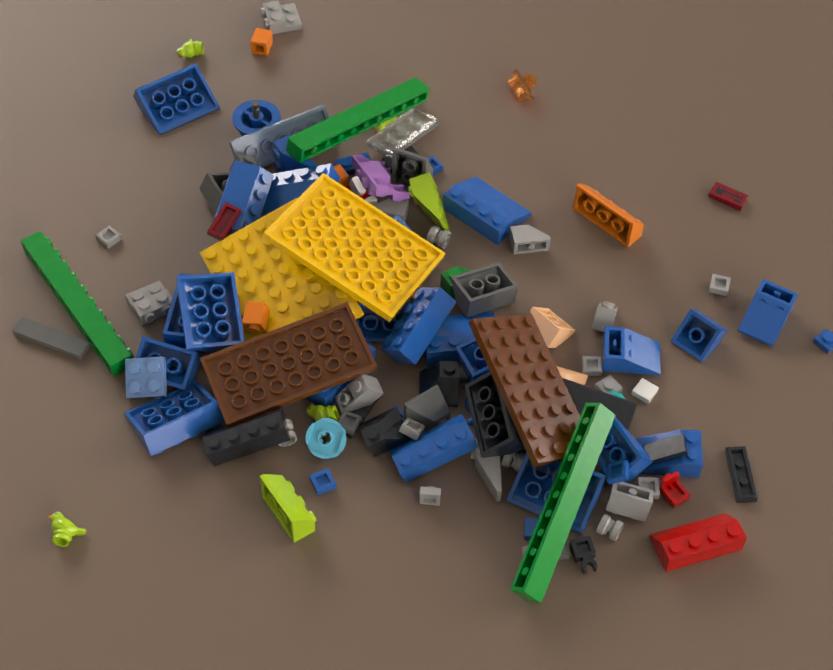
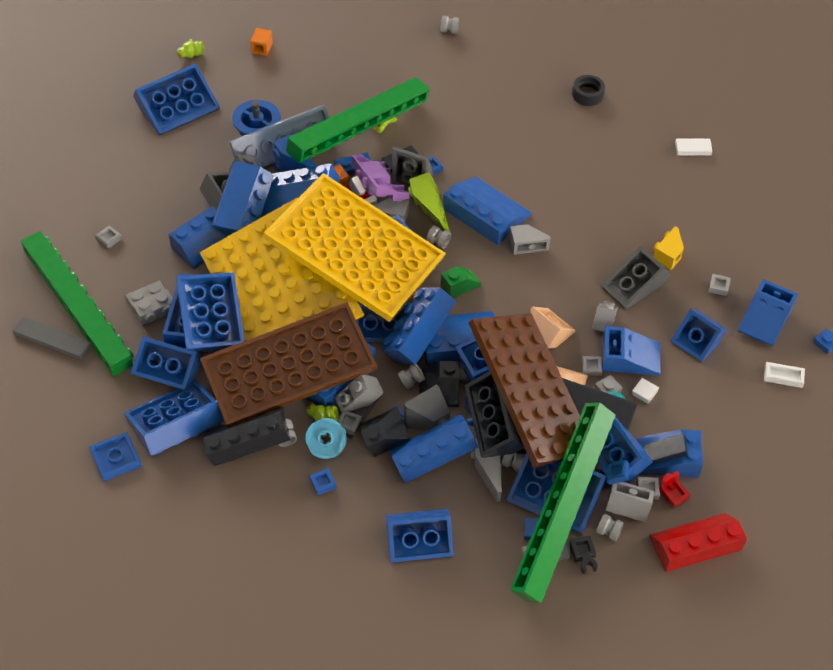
lime animal [48,512,86,547] -> none
medium blue plate [125,356,167,399] -> none
dark red tile [207,202,242,241] -> none
orange brick [242,301,270,333] -> none
lime slope [259,474,316,543] -> none
light grey plate [260,1,302,34] -> none
clear plate [366,108,439,158] -> none
light grey tile [399,417,425,440] -> none
light grey plate [419,486,441,506] -> none
dark grey slope [451,262,519,318] -> none
clear orange hips [507,69,537,101] -> none
orange slope [573,183,644,247] -> none
dark red tile [708,182,749,211] -> none
black tile [725,446,758,503] -> none
none -> blue tile [89,432,142,482]
none -> blue slope [169,206,229,269]
none -> blue slope [385,509,454,563]
none -> light grey wheel [398,364,425,389]
none -> light grey wheel [440,15,459,34]
none -> black tyre [572,75,605,106]
none -> dark grey slope [601,246,671,309]
none -> yellow slope [653,226,684,270]
none -> white tile [675,139,712,155]
none -> white tile [764,362,805,388]

